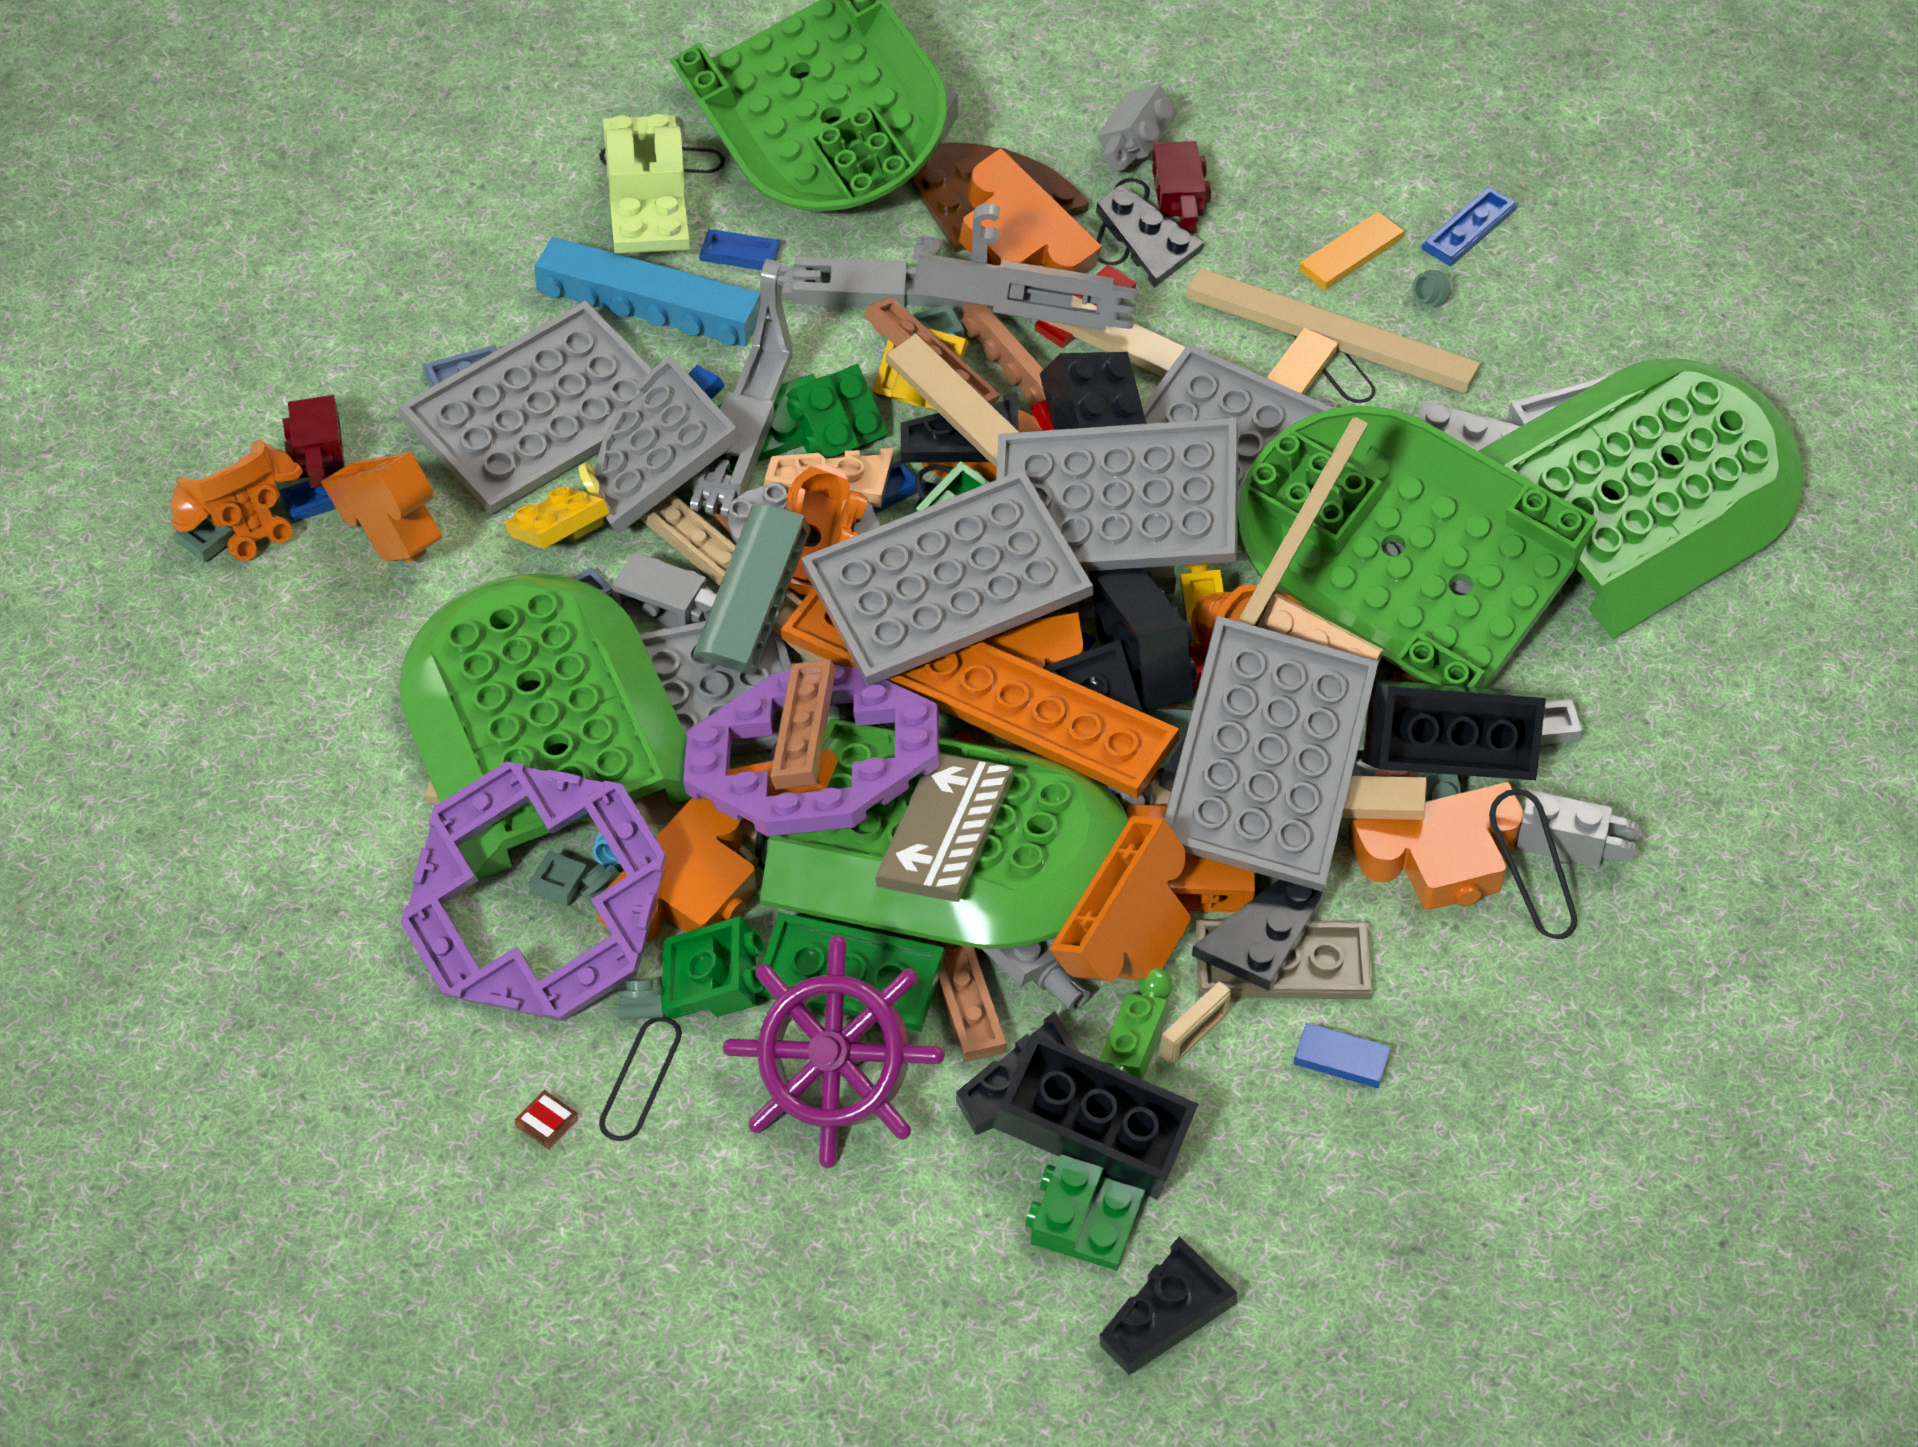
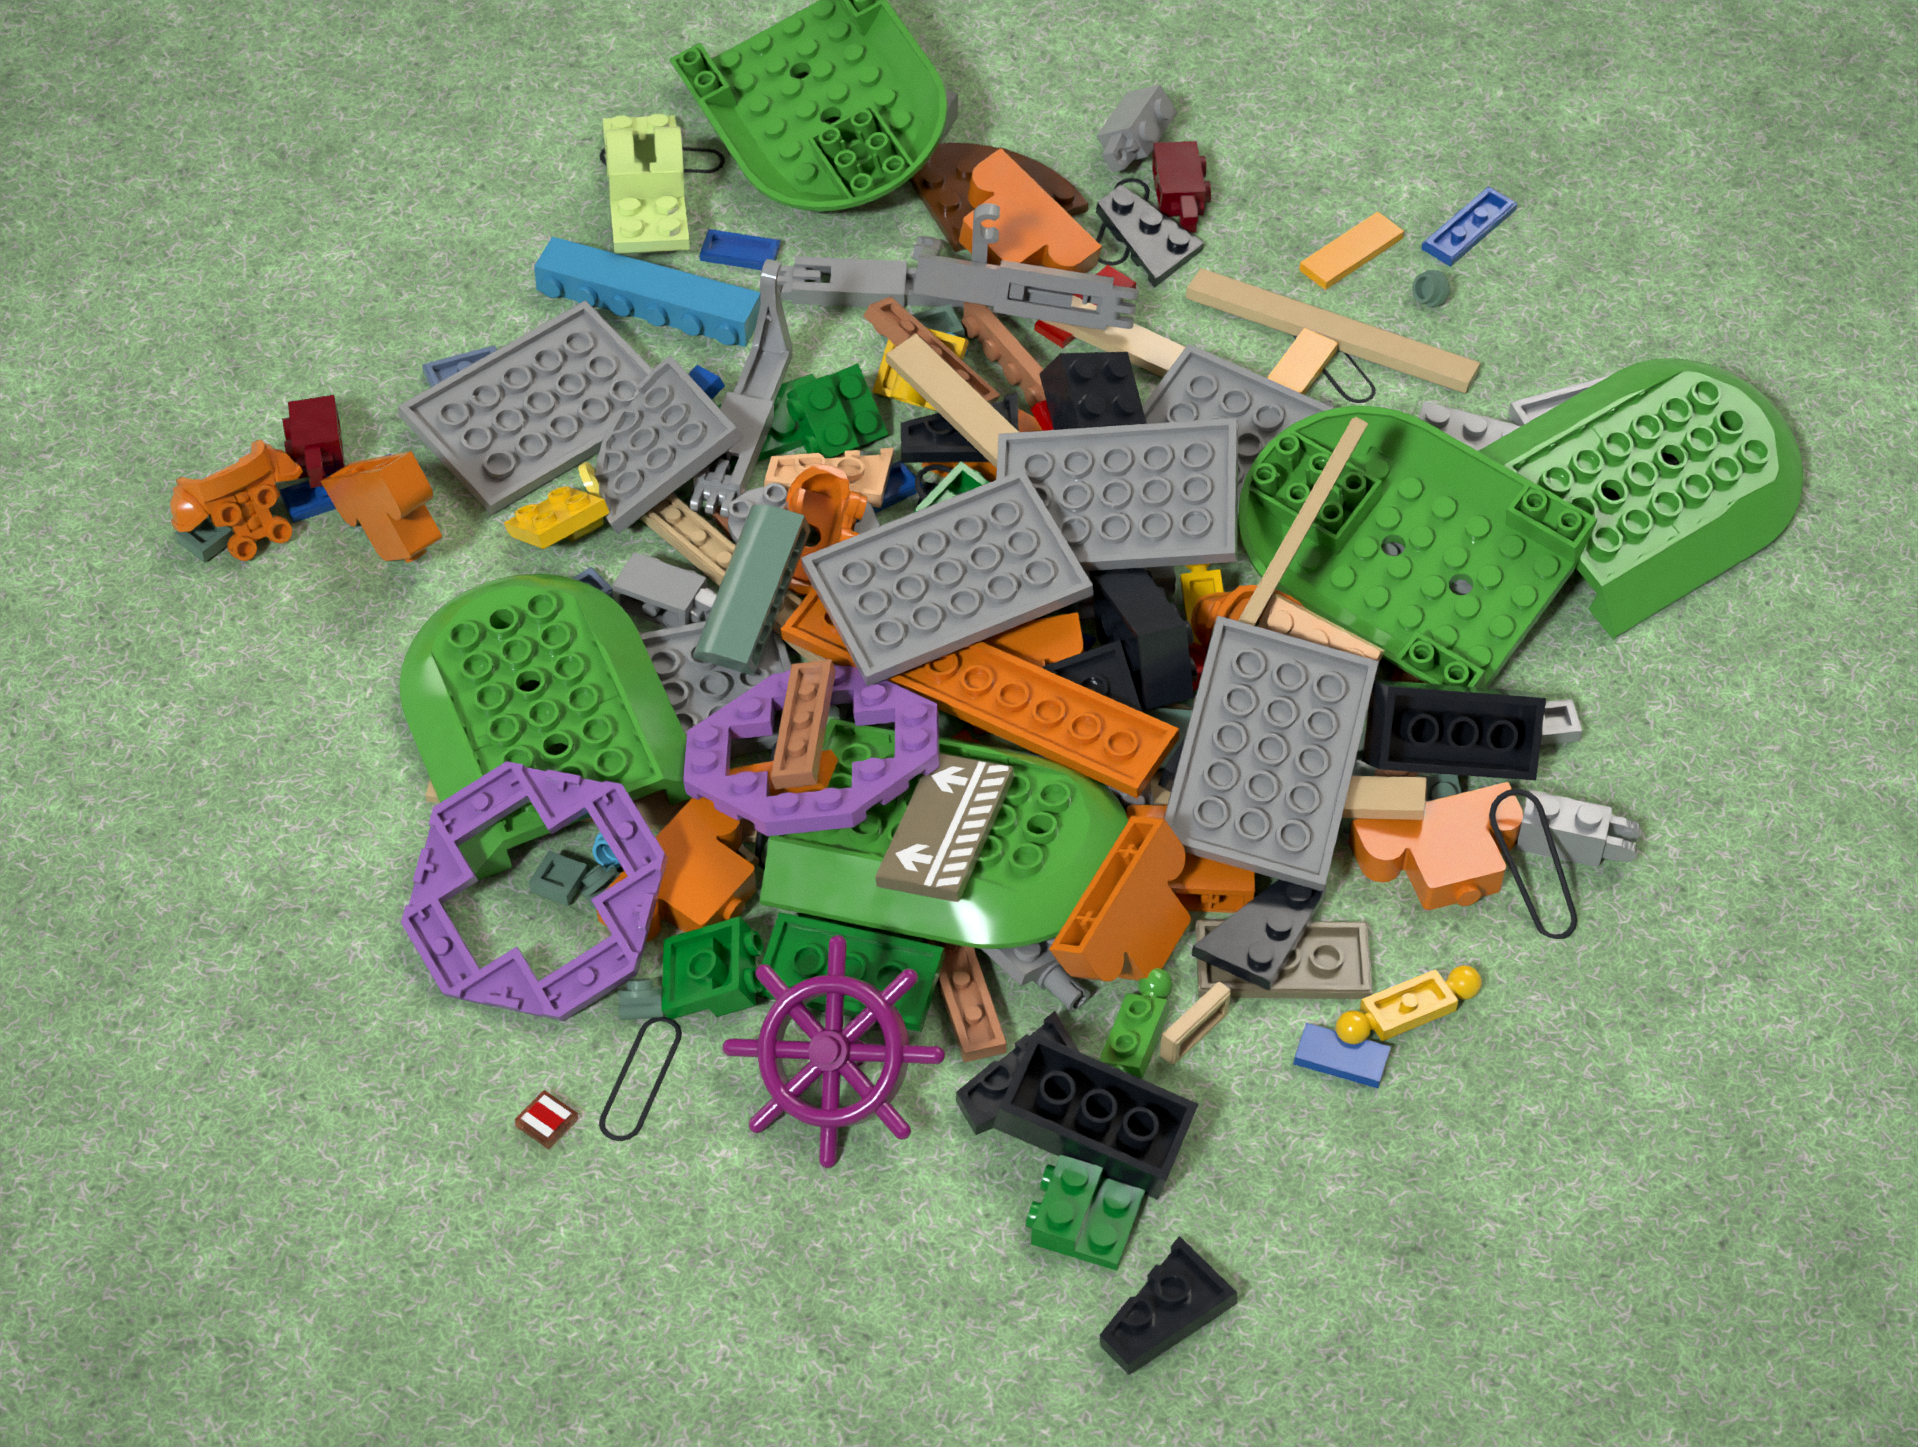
none -> yellow plate [1335,965,1482,1044]

